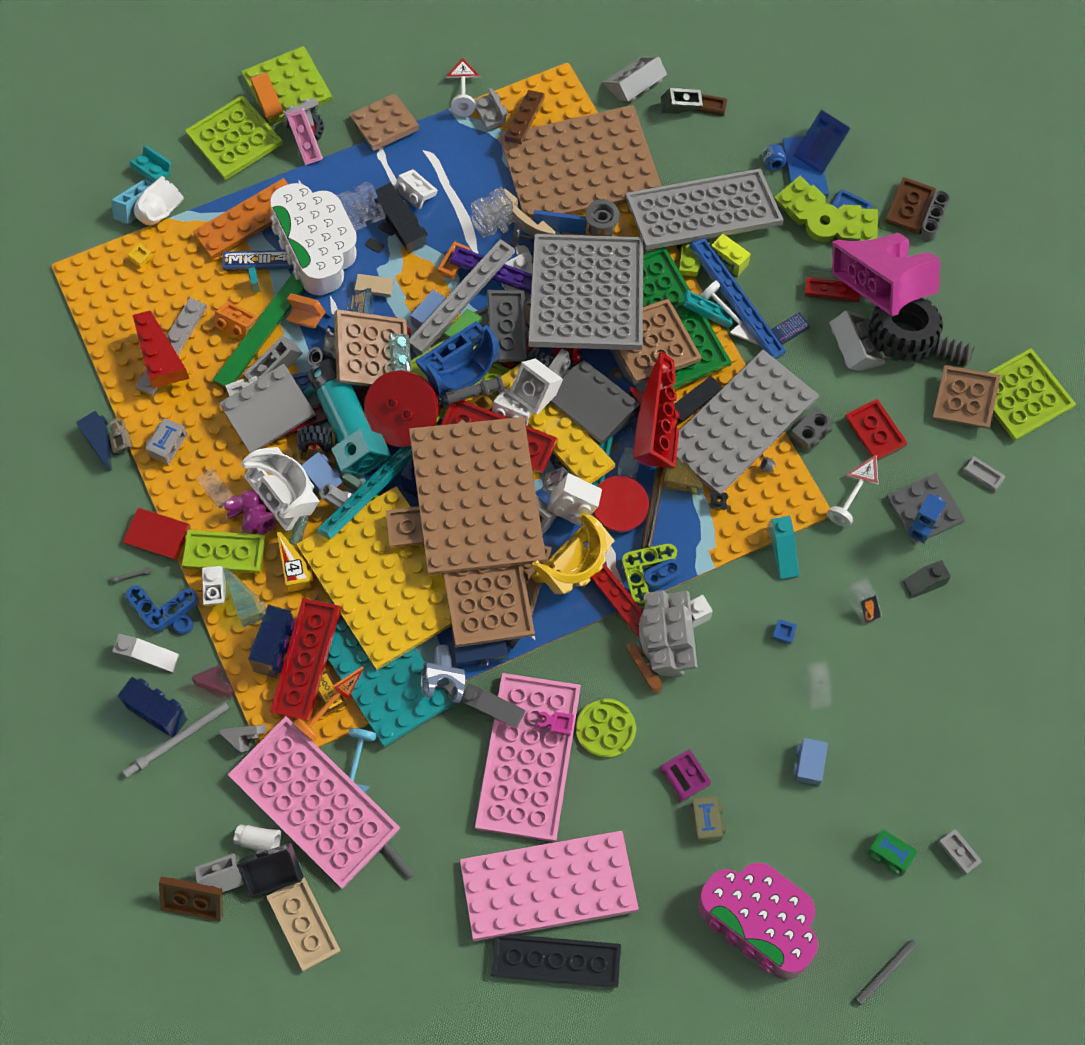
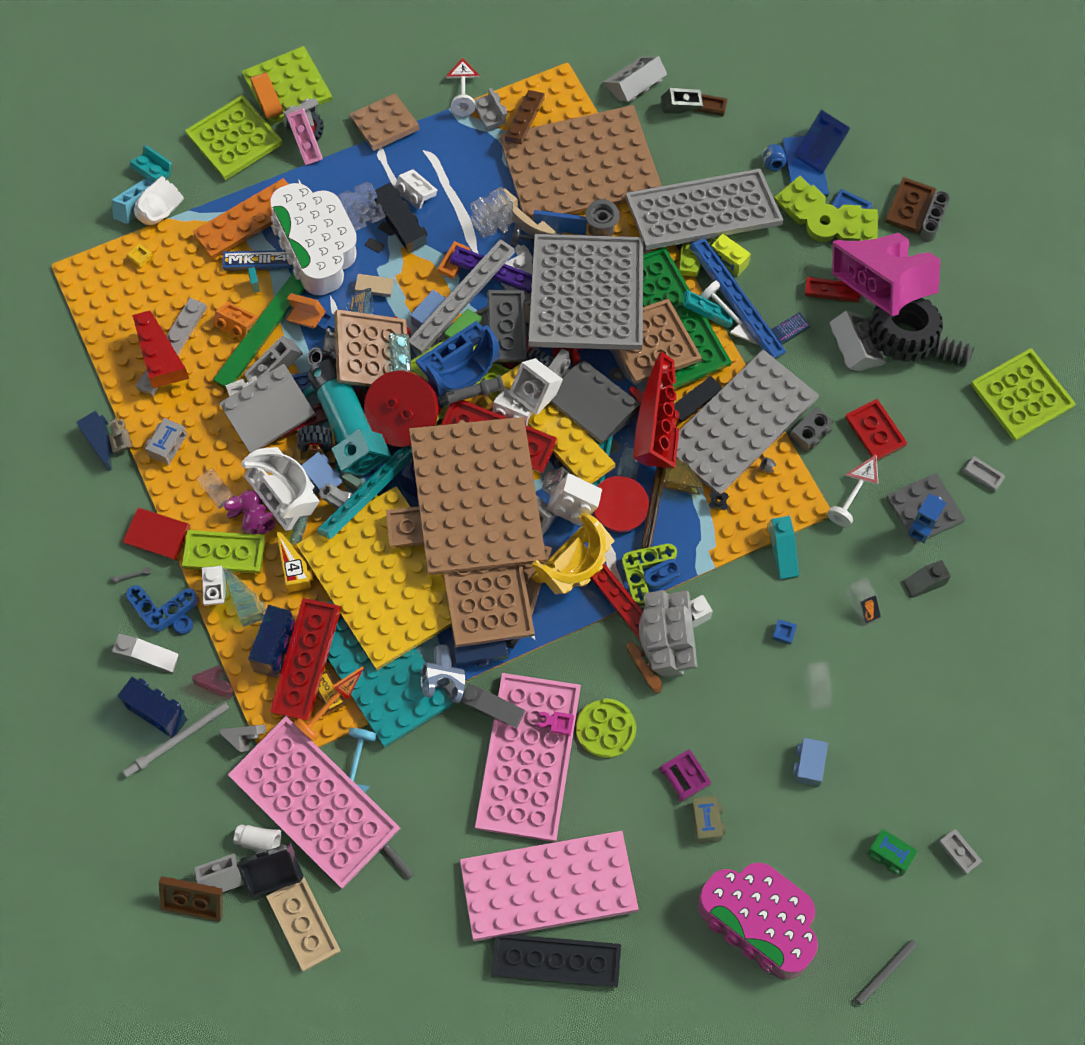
medium nougat plate [933,365,1001,429] -> none

